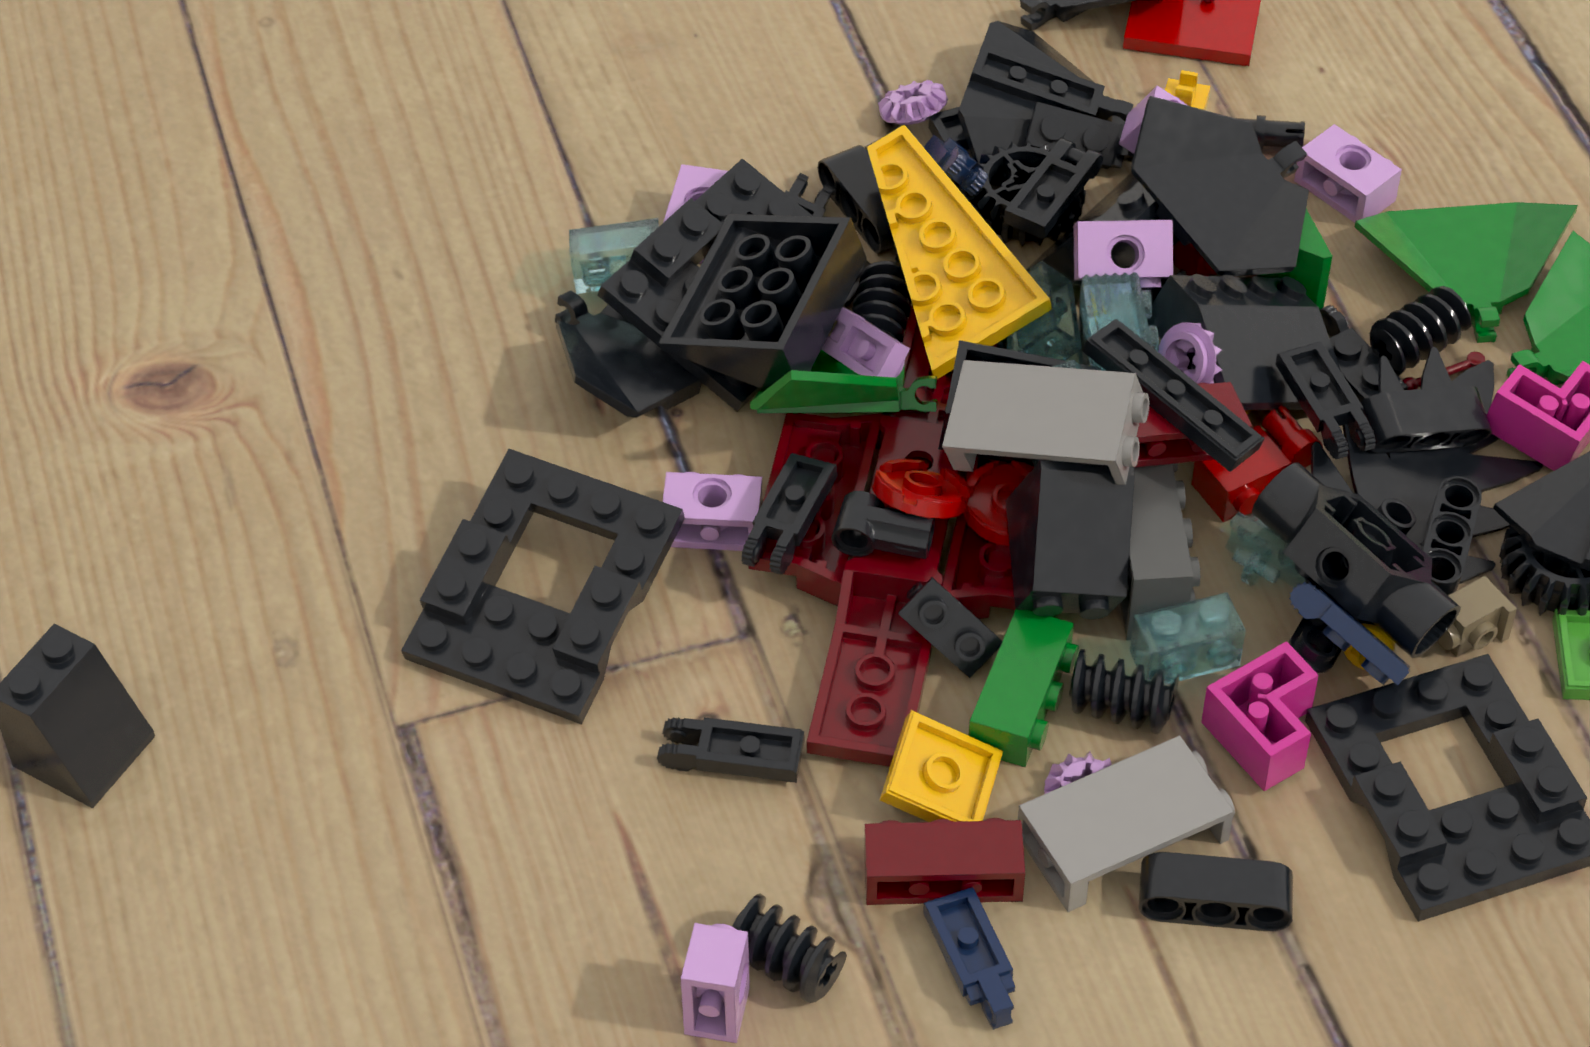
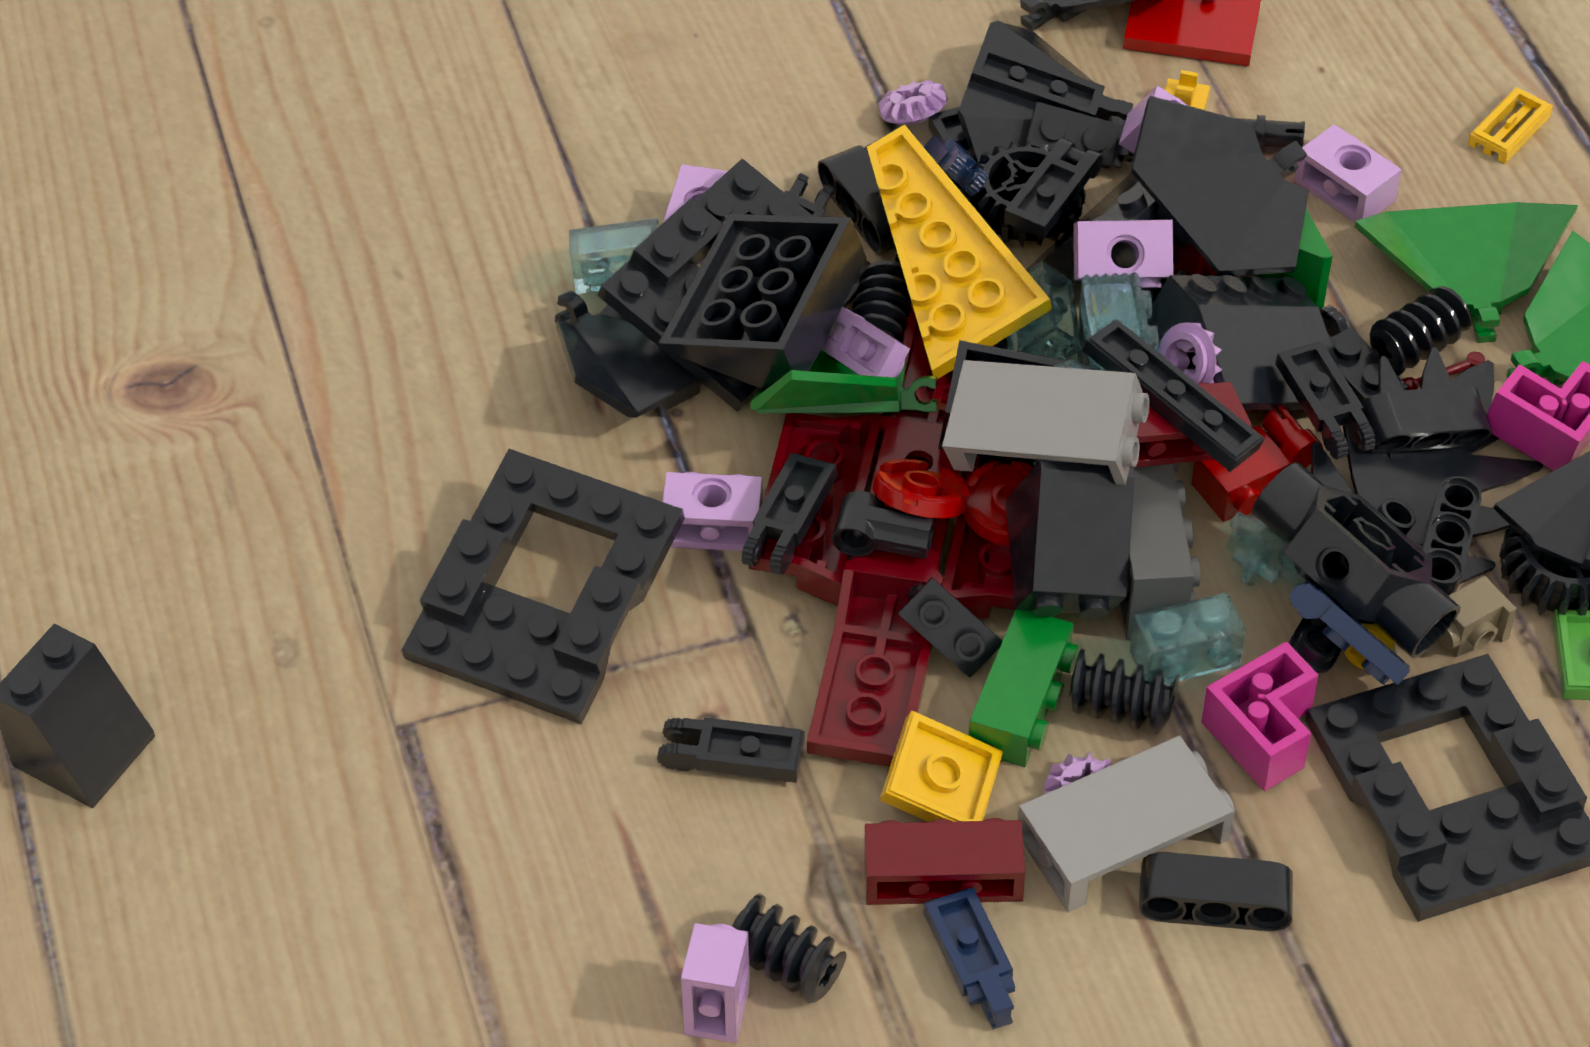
none -> yellow tile [1468,87,1553,164]

